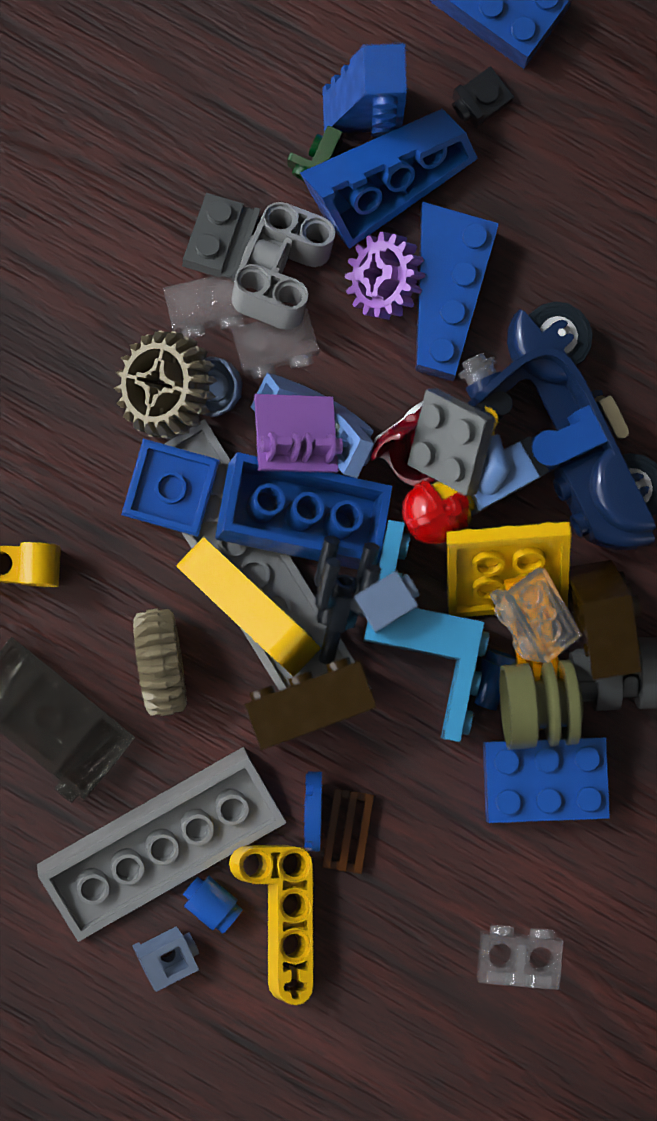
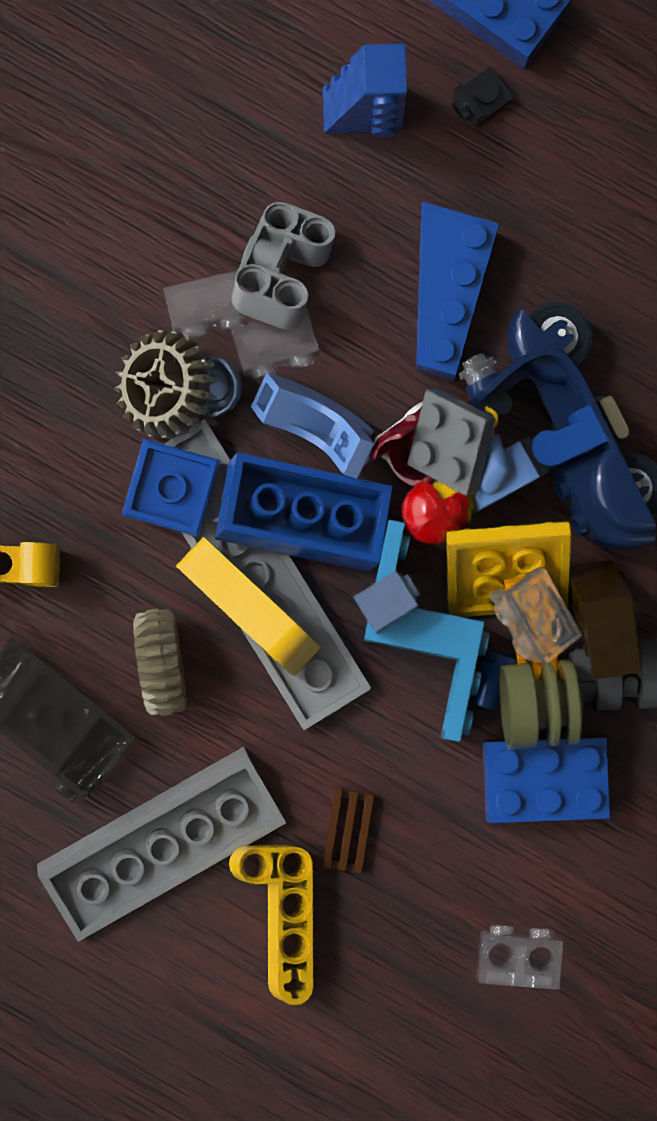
sand blue brick [132,926,199,992] -> none
dark grey plate [182,192,261,282] -> none
blue brick [182,876,243,934] -> none
dark brown brick [244,657,376,750] -> none
medium lavender hinge [254,394,343,473] -> none
dark green bracket [287,126,343,181] -> none
blue wedge [300,108,478,249] -> none
blue tile [304,771,322,851] -> none
black plant [314,536,382,665] -> none
medium lavender gear [345,232,425,320] -> none

